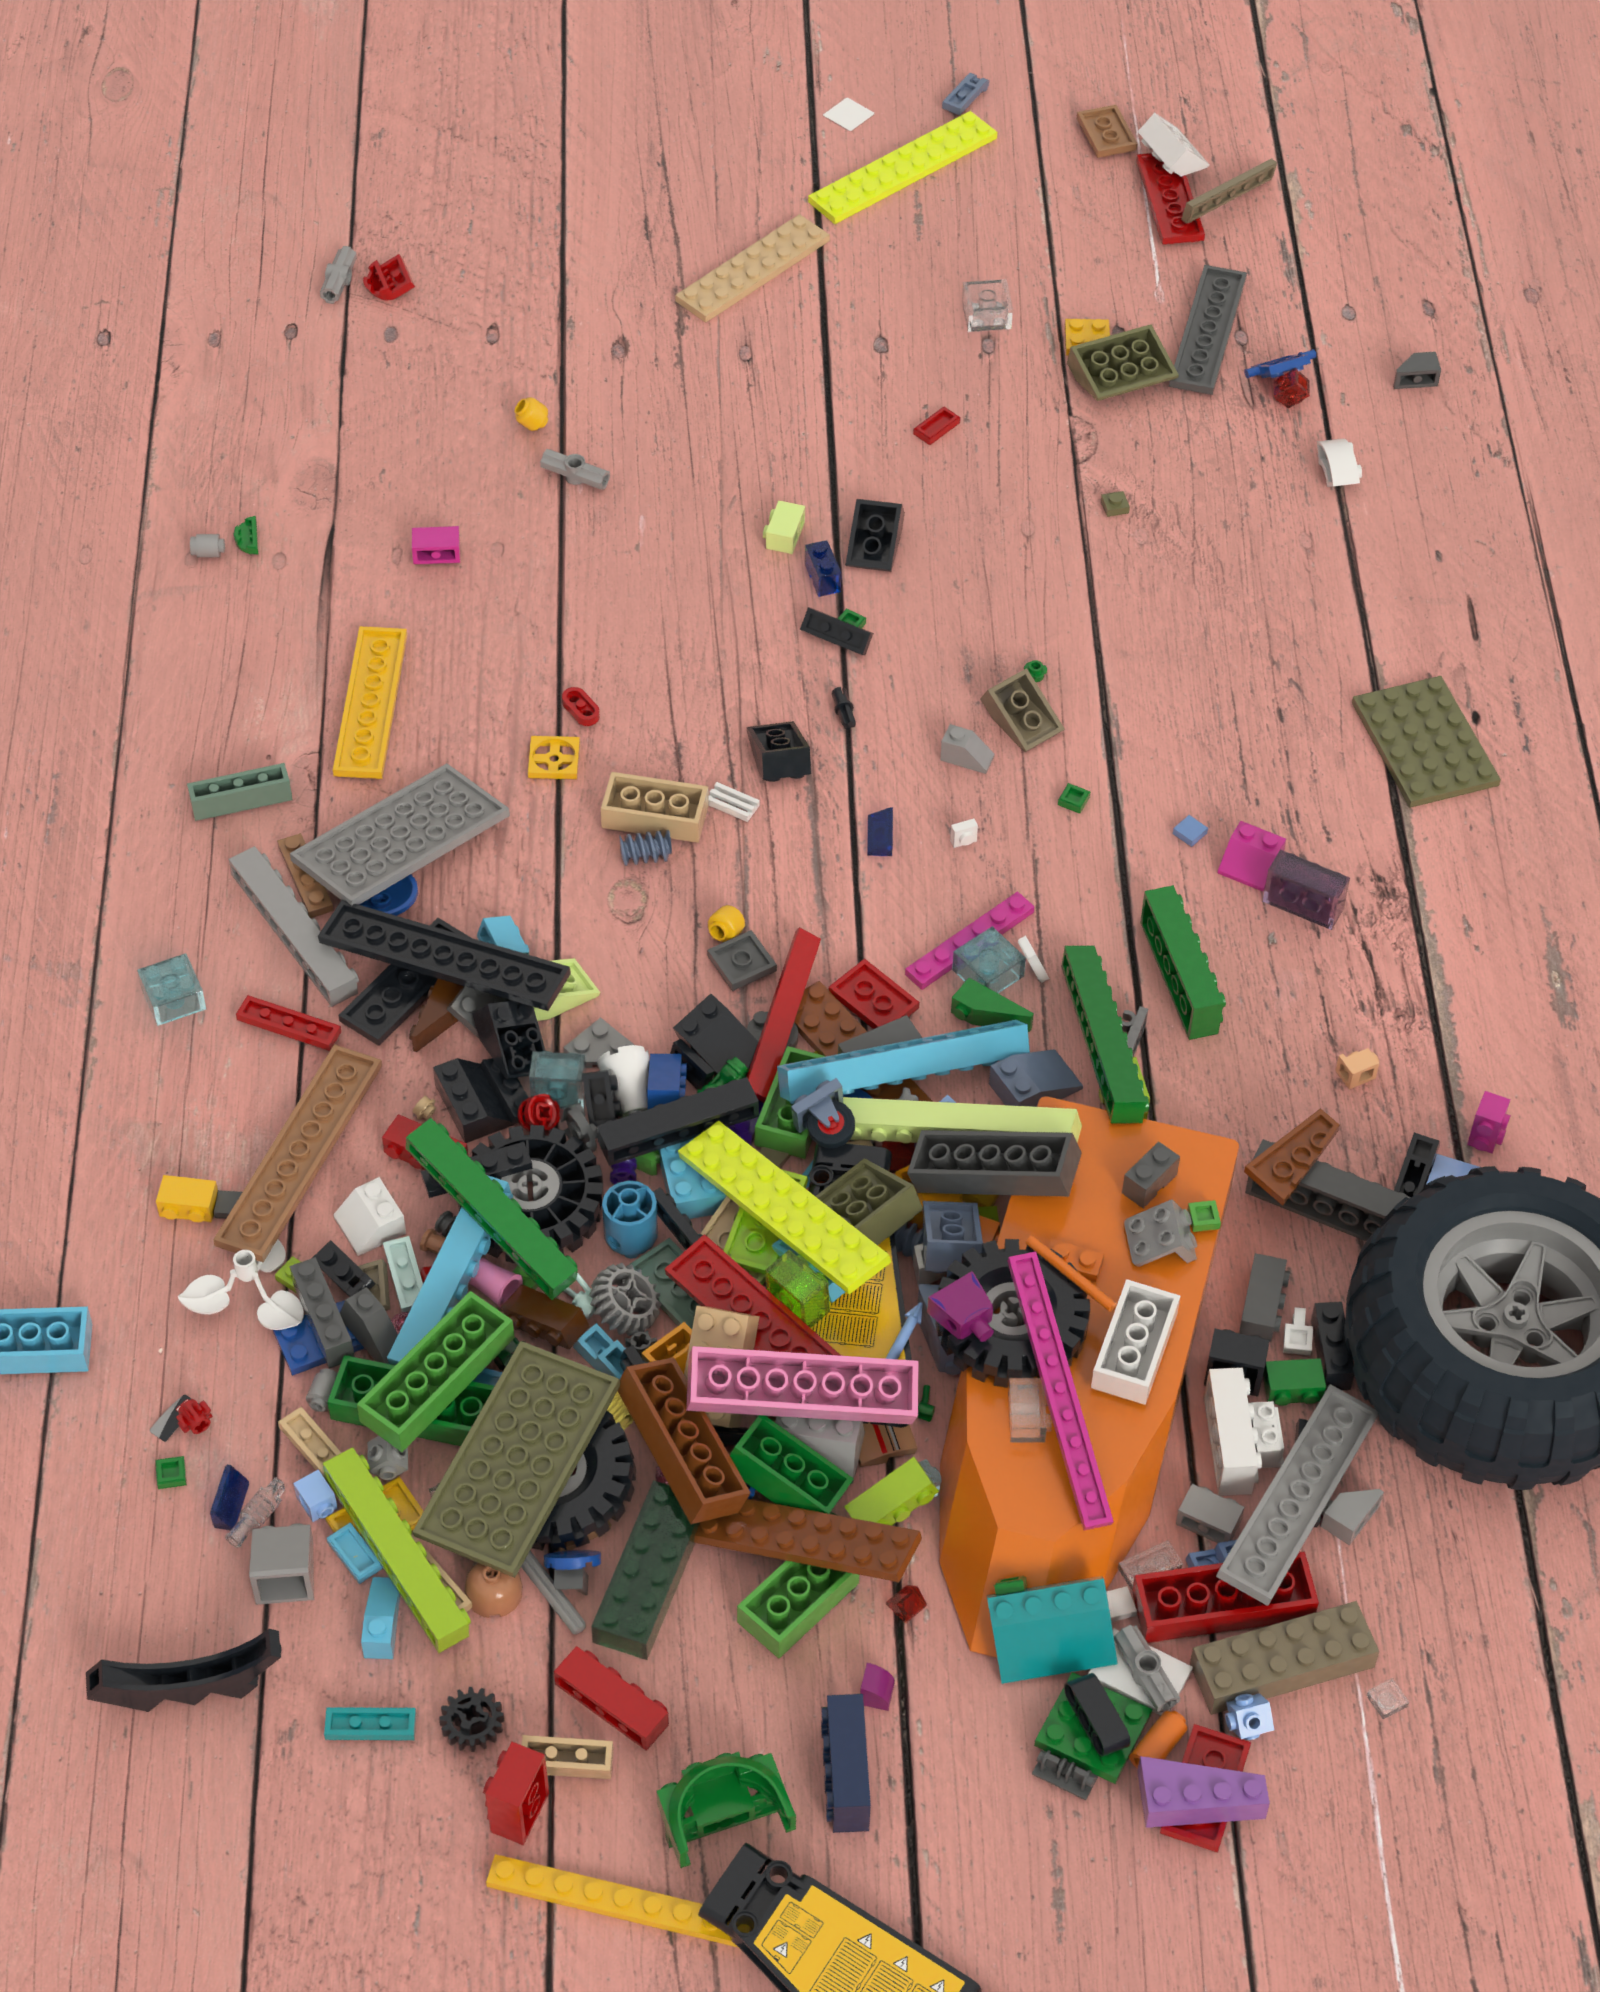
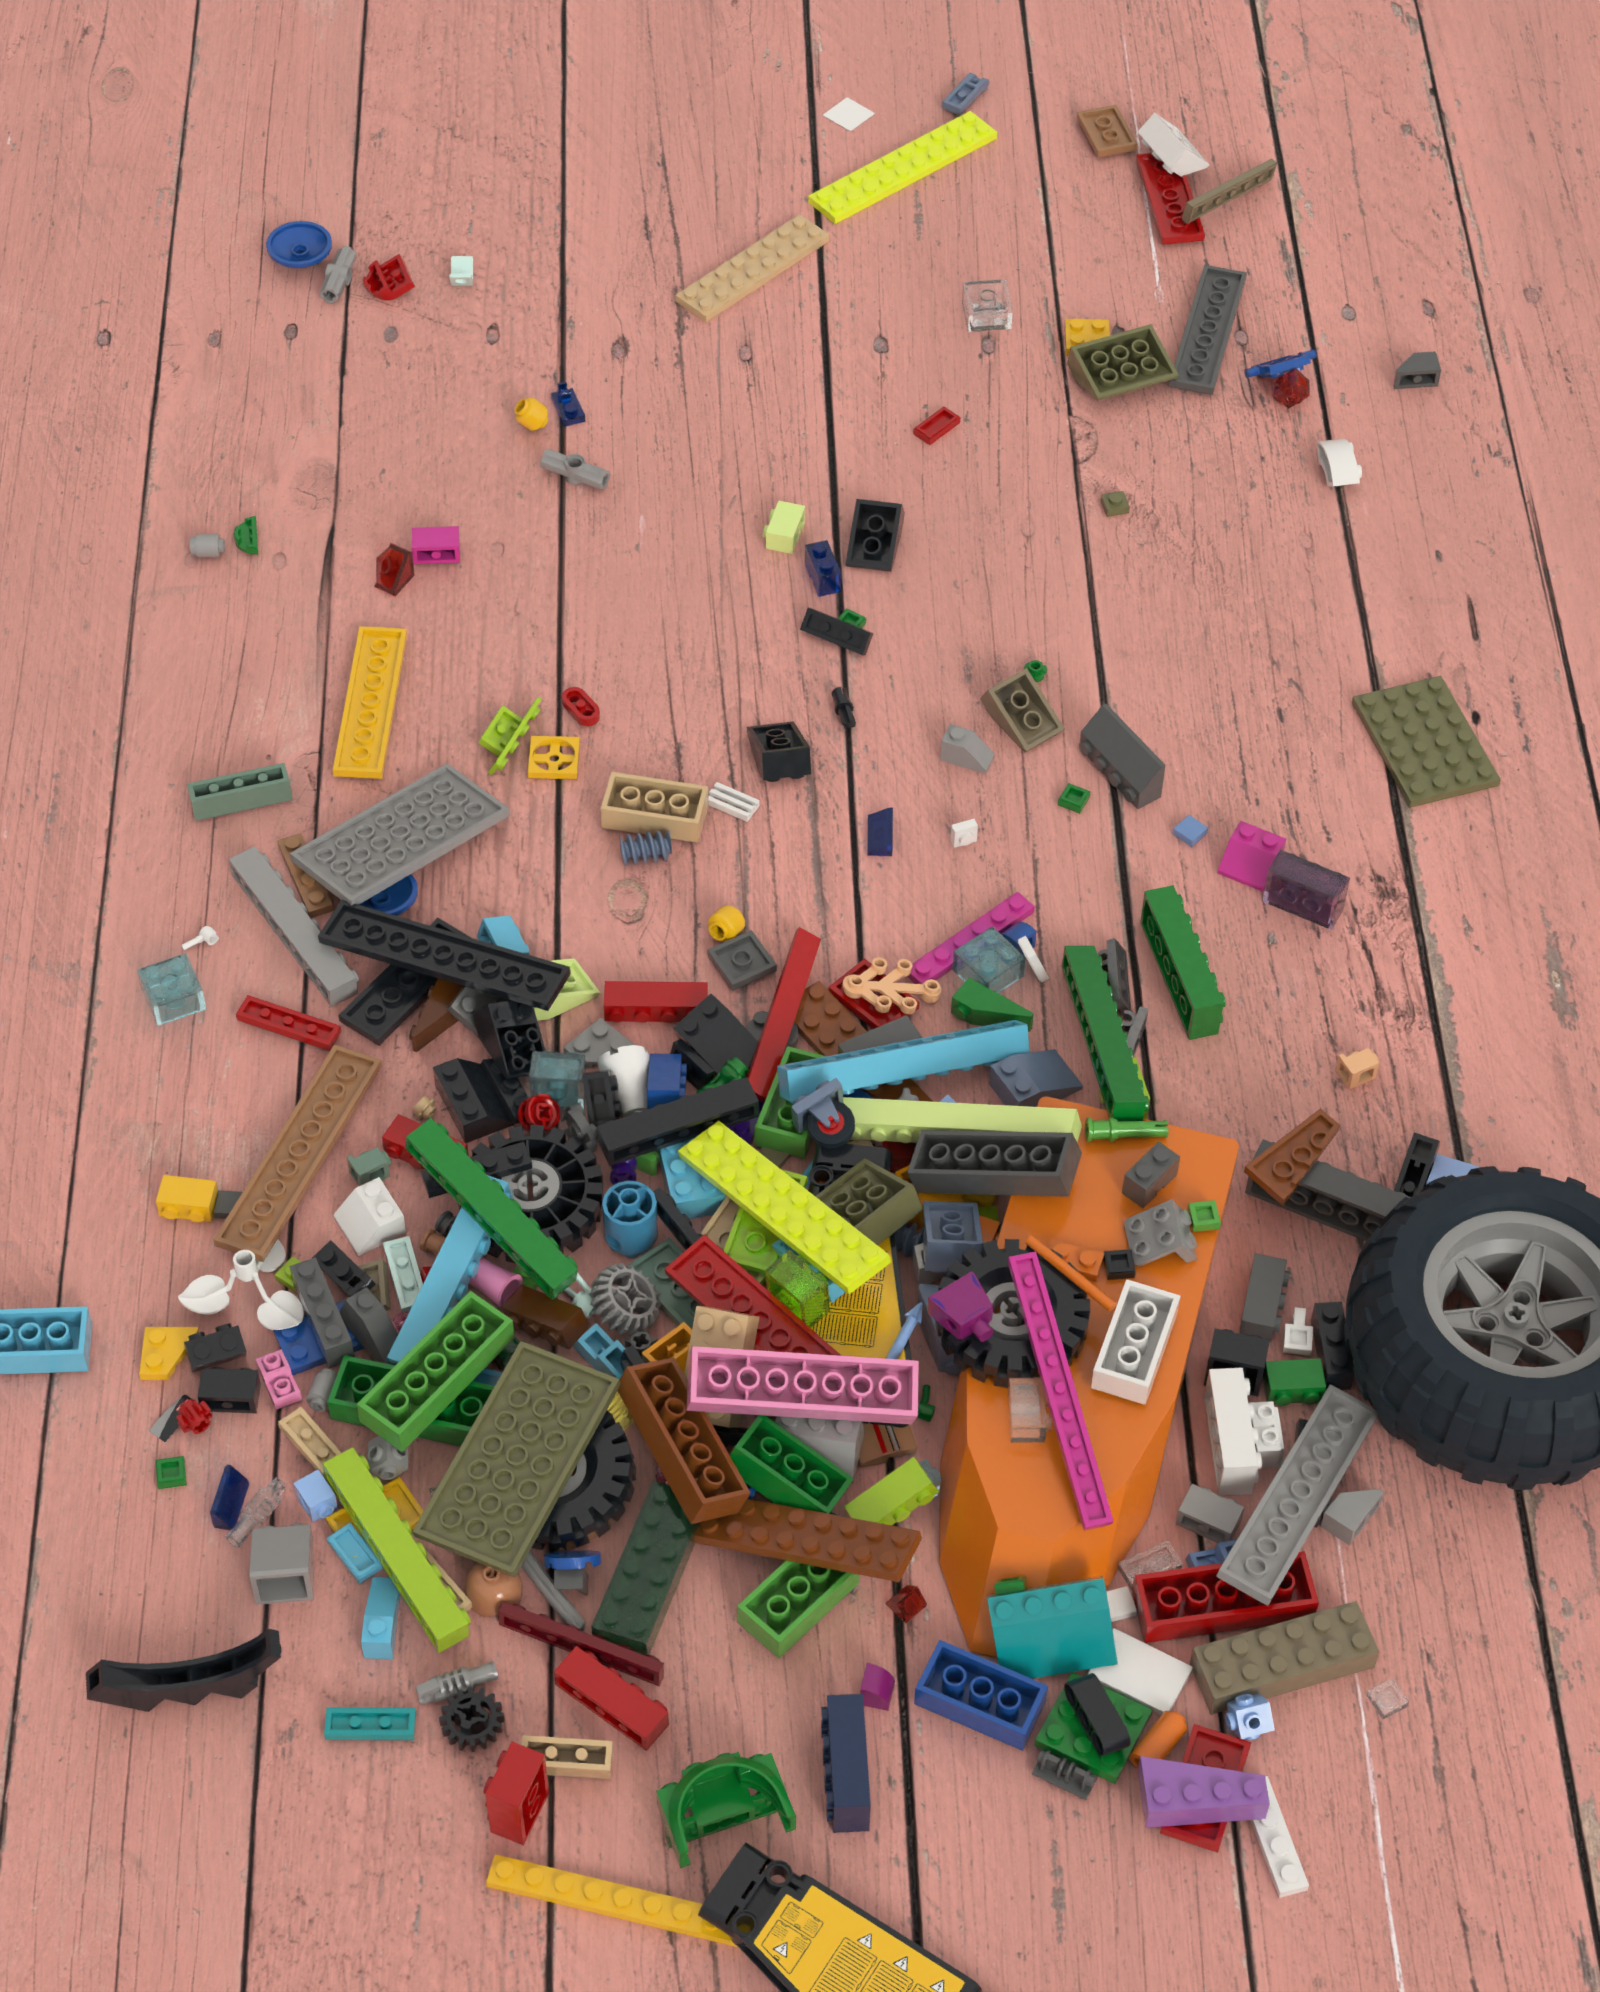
light grey piece [1114,1625,1180,1712] -> none
dark pink brick [1467,1091,1511,1154] -> none
none -> yellow wing [139,1327,199,1380]
none -> white hand [182,926,219,950]
none -> black brick [184,1323,246,1372]
none -> black brick [198,1367,261,1413]
none -> bright pink slope [255,1349,302,1410]
none -> blue dish [266,221,332,268]
none -> sand green brick [347,1147,391,1186]
none -> clear red slope [374,543,415,596]
none -> light grey hinge [416,1661,499,1705]
none -> light aqua bracket [449,256,473,286]
none -> lime bracket [478,697,542,776]
none -> dark red plate [498,1602,664,1686]
none -> clear blue plate [551,381,586,427]
none -> red brick [604,981,708,1023]
none -> light nougat plant [842,957,941,1015]
none -> blue brick [914,1640,1048,1751]
none -> blue brick [996,922,1037,959]
none -> dark grey slope [1079,704,1166,809]
none -> bright green pin [1084,1117,1169,1142]
none -> flat silver plate [1098,938,1131,1014]
none -> black tile [1104,1249,1136,1280]
none -> white plate [1250,1776,1309,1898]

